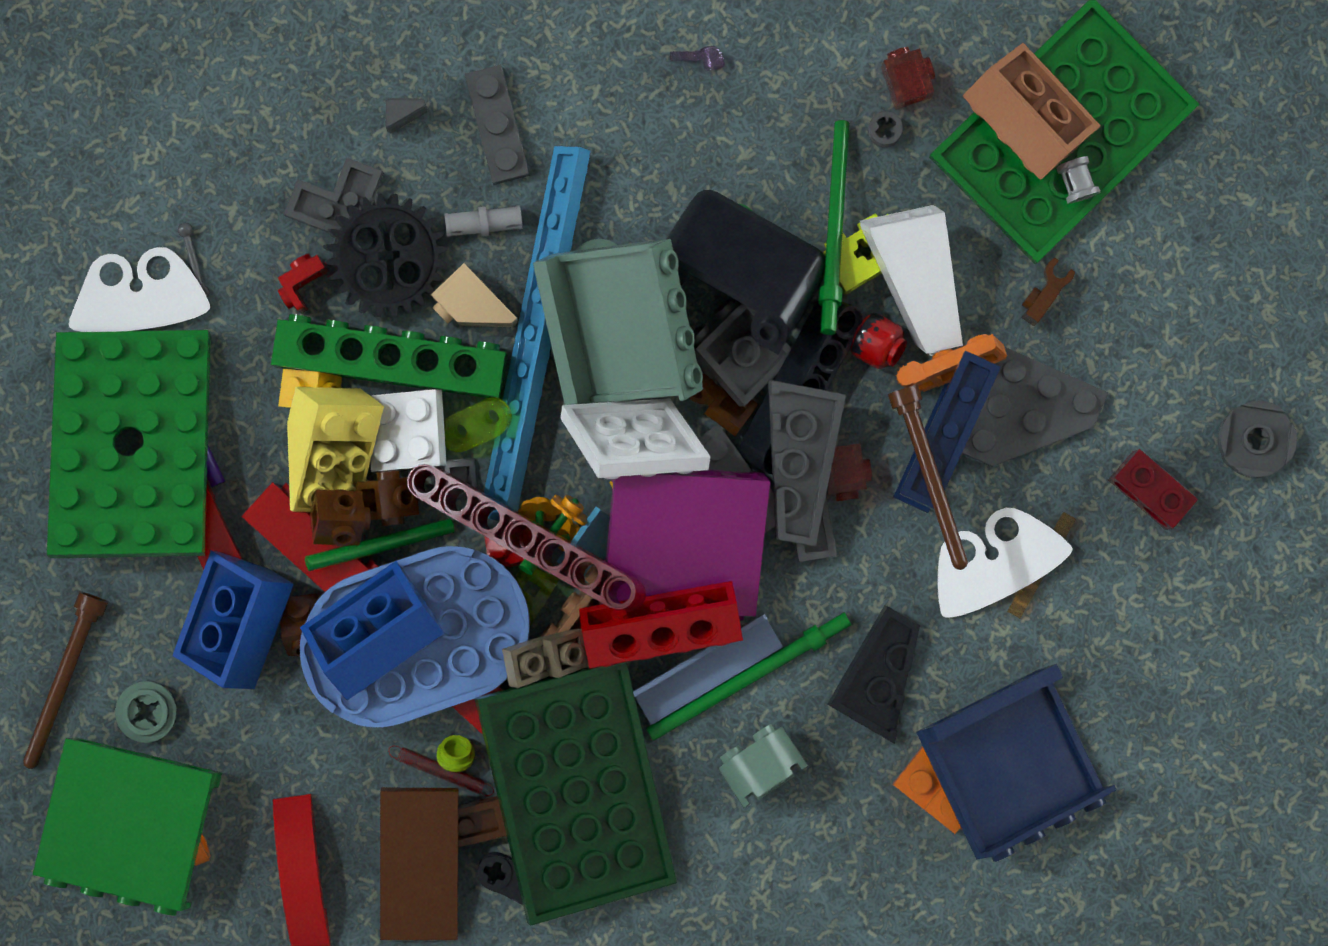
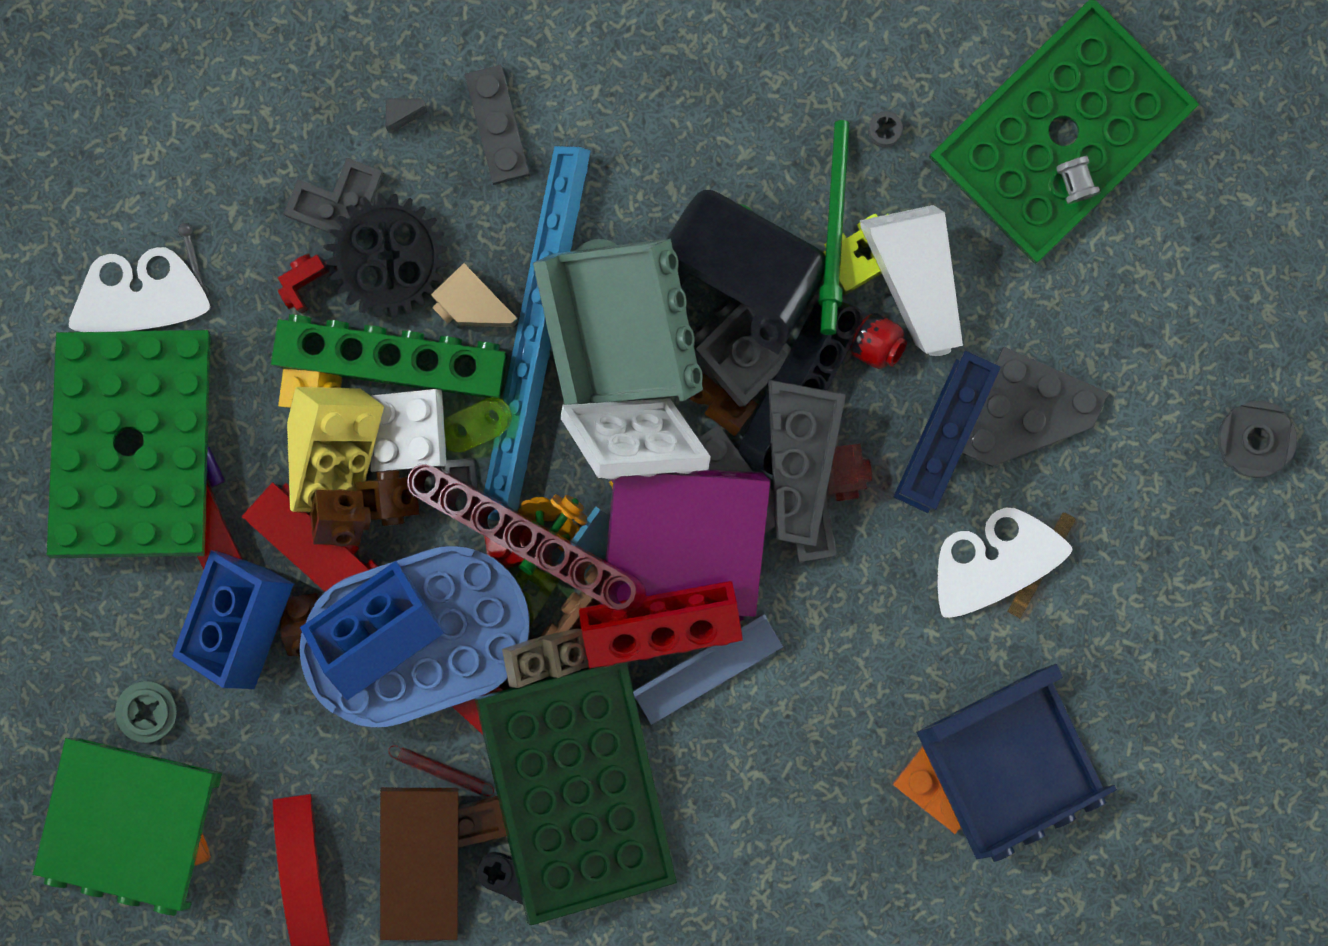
reddish brown piece [23,591,108,769] -> none
green bar [305,518,454,571] -> none
lime plate [436,735,475,772] -> none
light grey pin [444,205,523,238] -> none
green bar [646,612,851,741] -> none
clear purple hand [670,46,725,71] -> none
sand green brick [718,724,808,808] -> none
black wing [827,605,920,744] -> none
clear red brick [881,47,935,110] -> none
reddish brown piece [888,384,968,570] -> none
orange hinge [896,334,1007,393] -> none
nougat slope [963,43,1101,180] -> none
reddish brown plate [1021,258,1075,326] -> none
dark red brick [1108,449,1198,530] -> none

